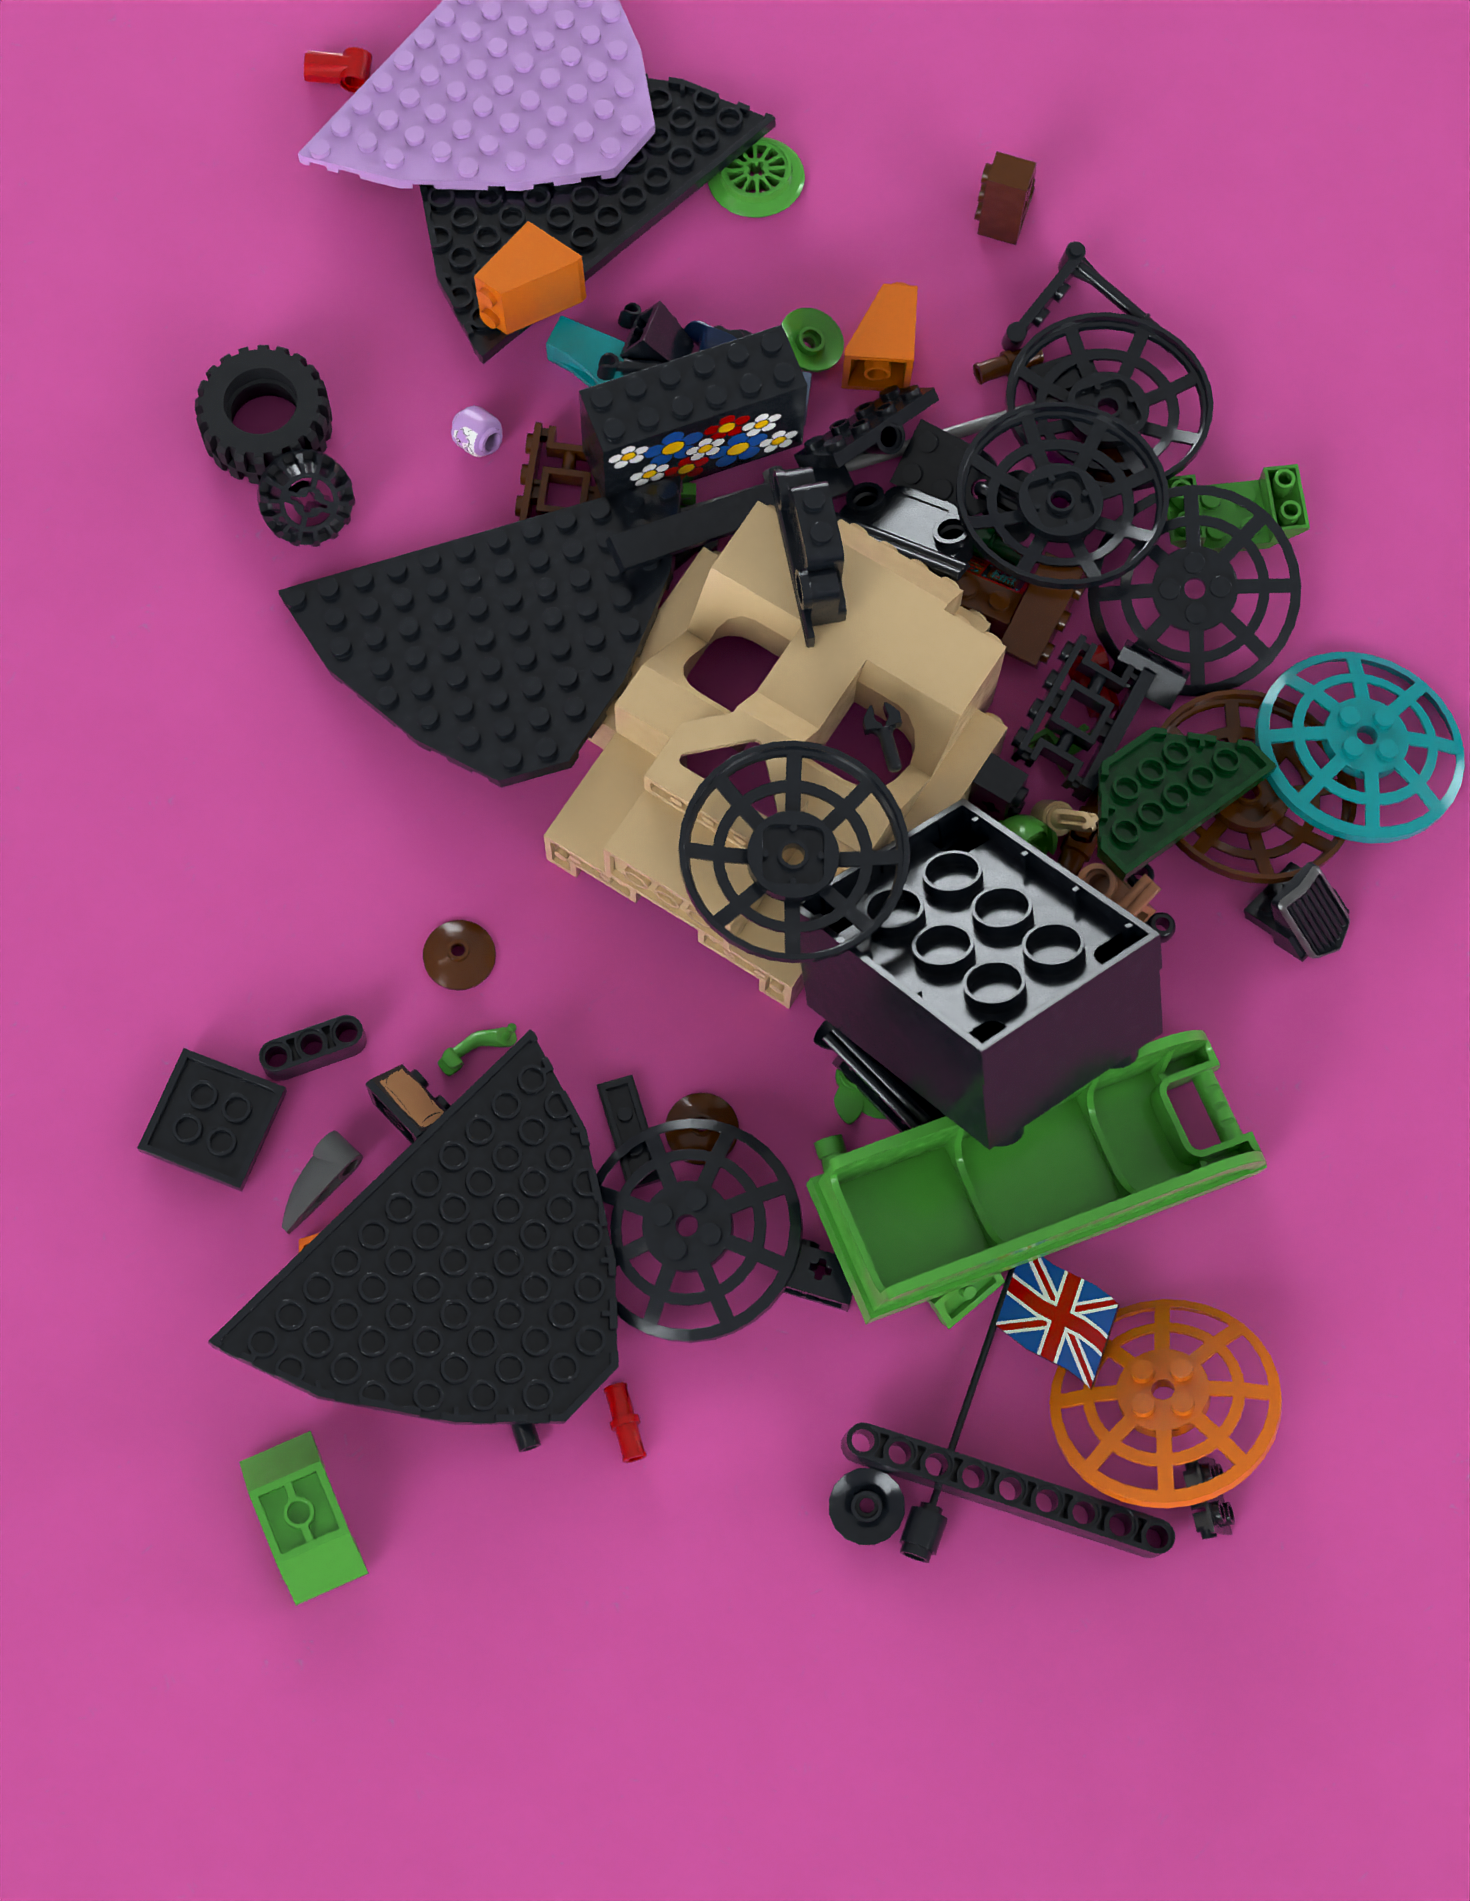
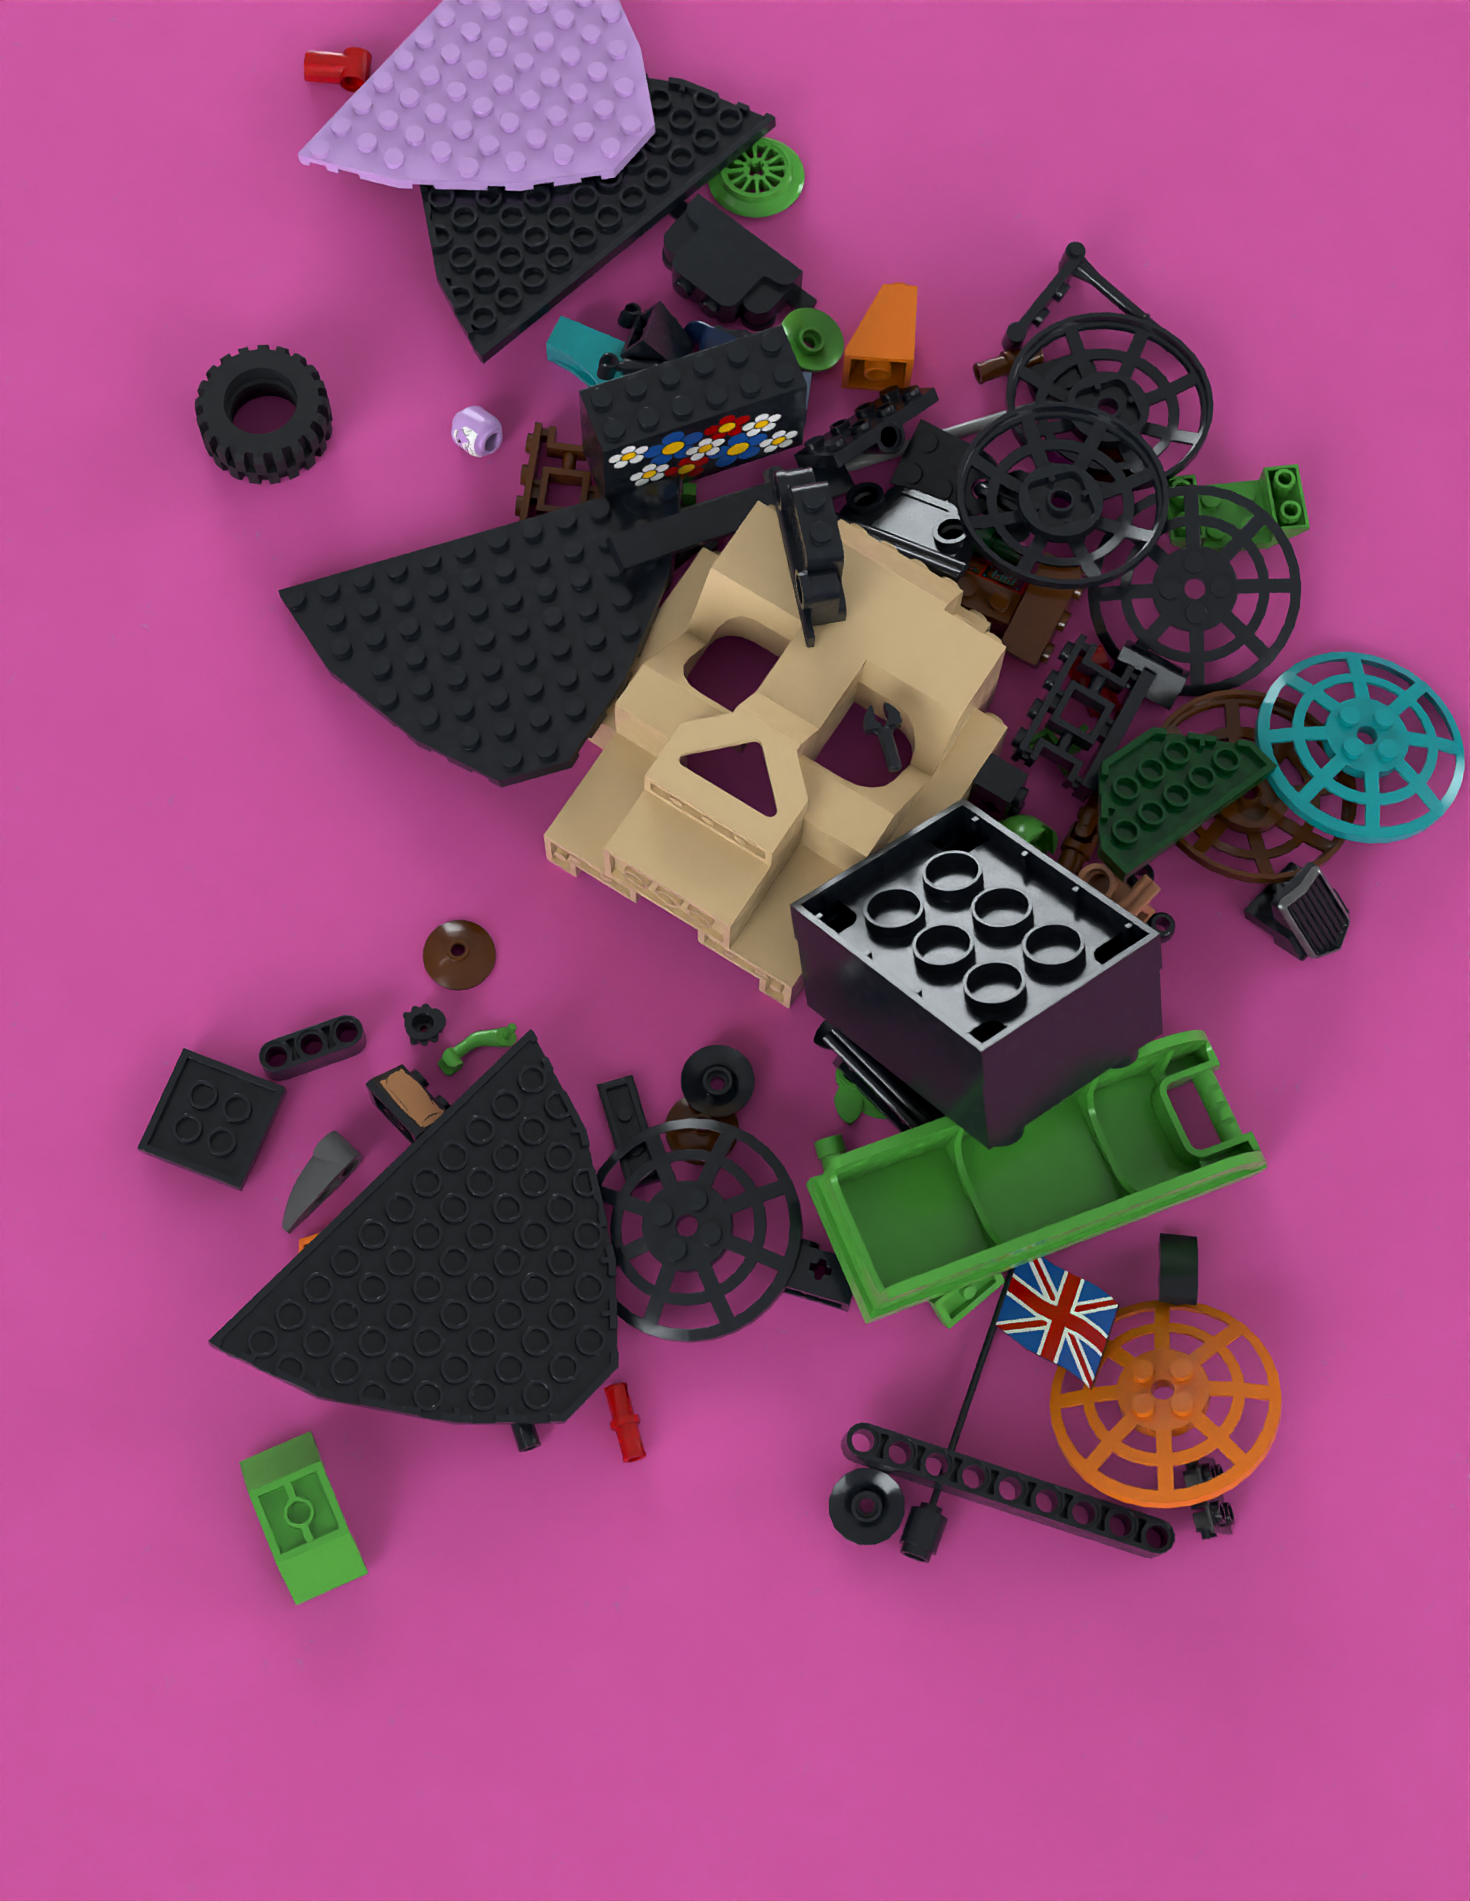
black gear [257,449,355,547] -> none
orange slope [474,221,586,335] -> none
black dish [678,740,910,963] -> none
reddish brown wedge [974,151,1036,245] -> none
tan piece [1030,799,1099,836] -> none
none -> black animal [403,1003,446,1046]
none -> black brick [662,193,817,332]
none -> black dish [681,1045,755,1117]
none -> black slope [1157,1233,1198,1305]

